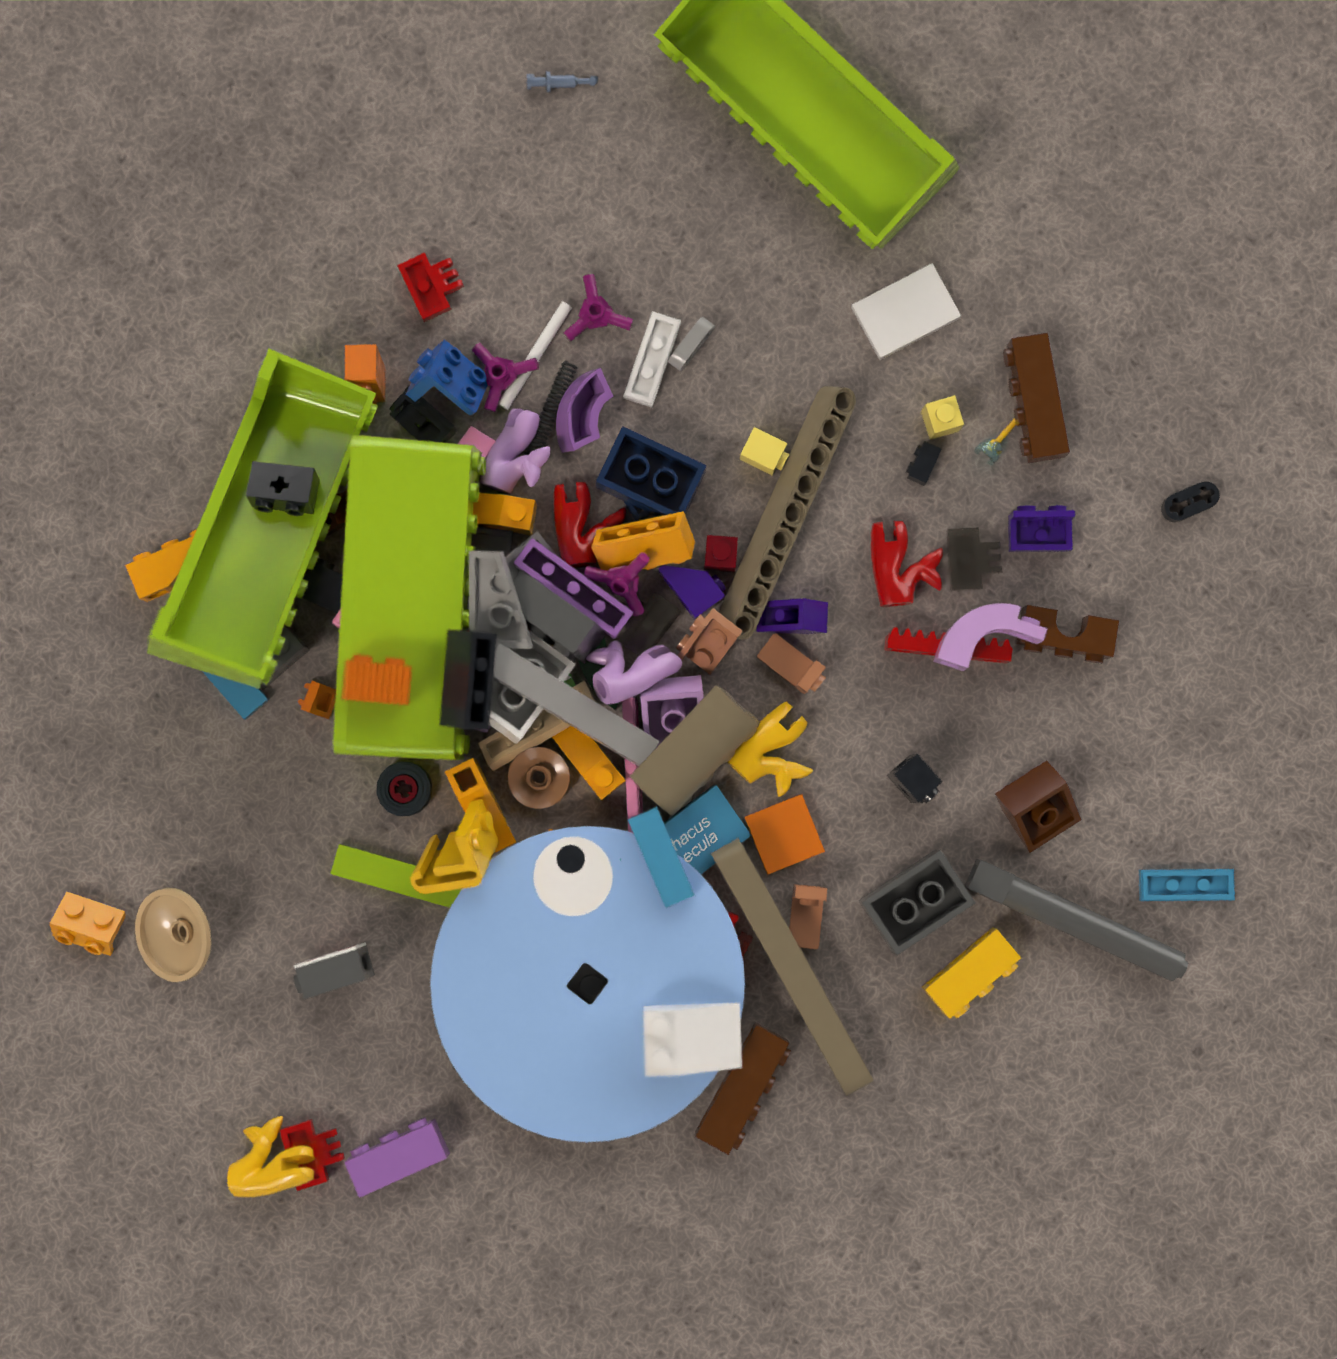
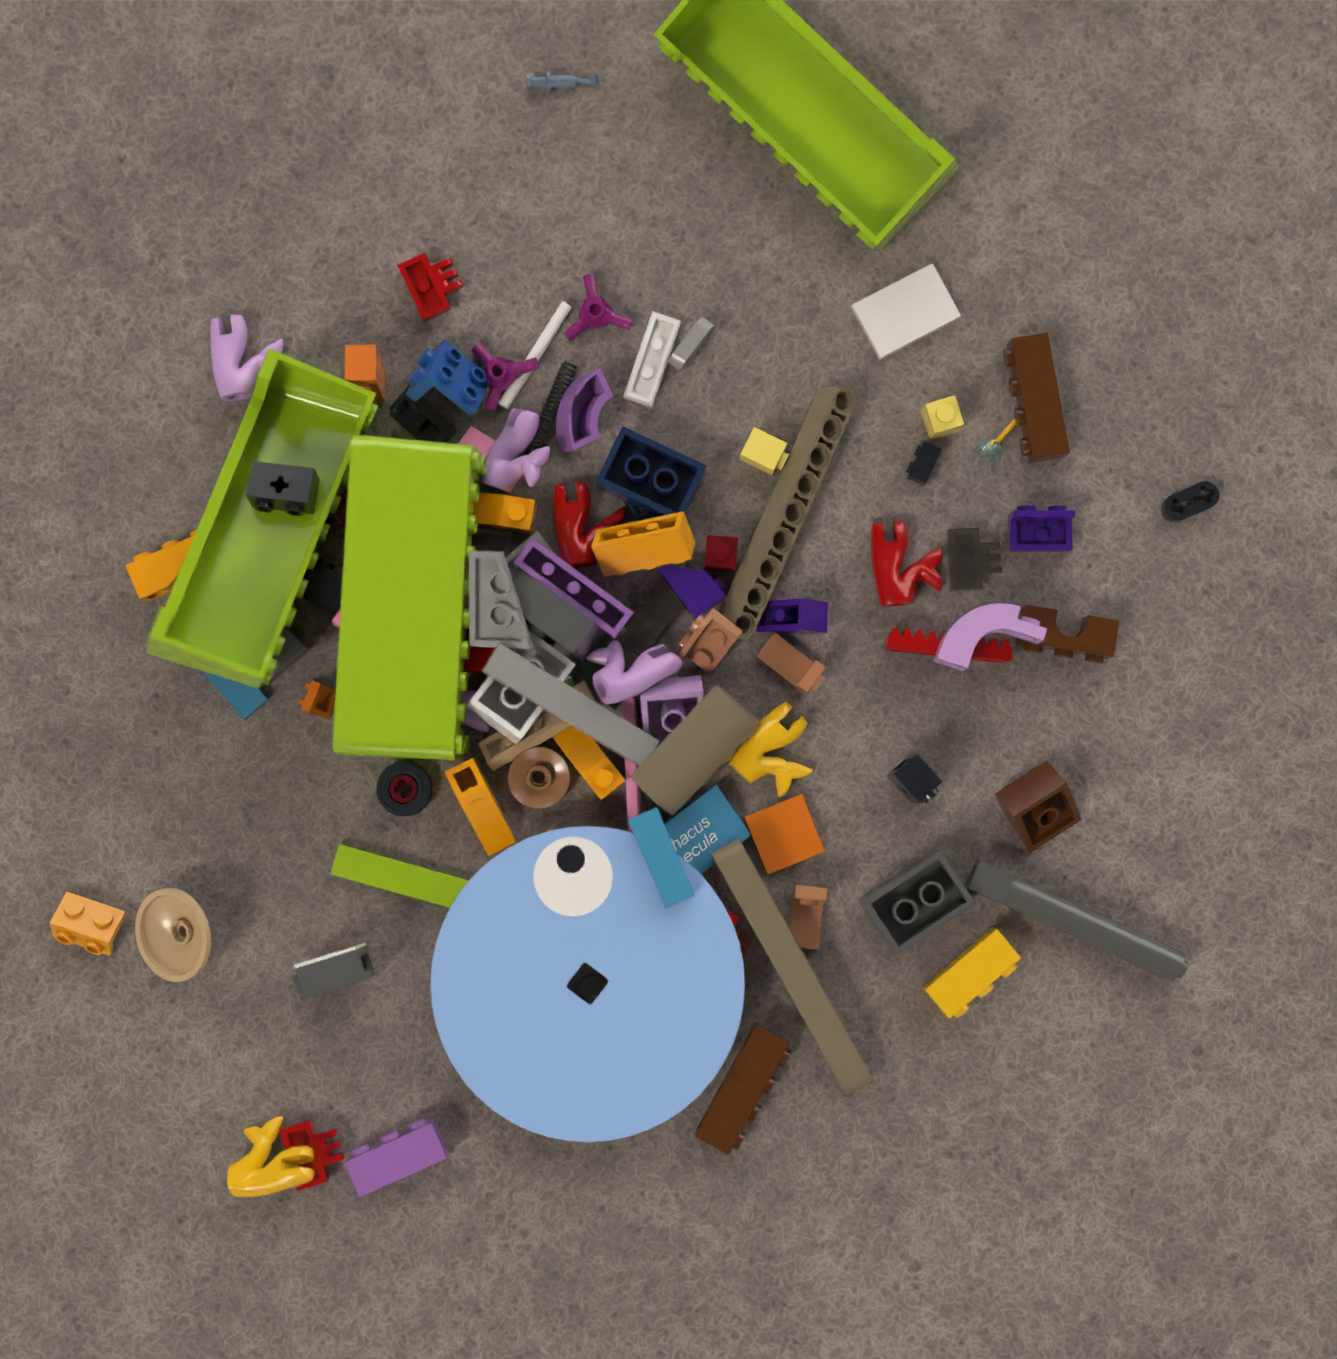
orange brick [341,654,412,705] -> none
yellow piece [410,800,498,894] -> none
black brick [439,629,497,730] -> none
magenta piece [584,552,650,616] -> none
white slope [643,1003,742,1076] -> none
dark azure tile [1139,869,1235,901] -> none
none -> lavender piece [210,315,283,402]

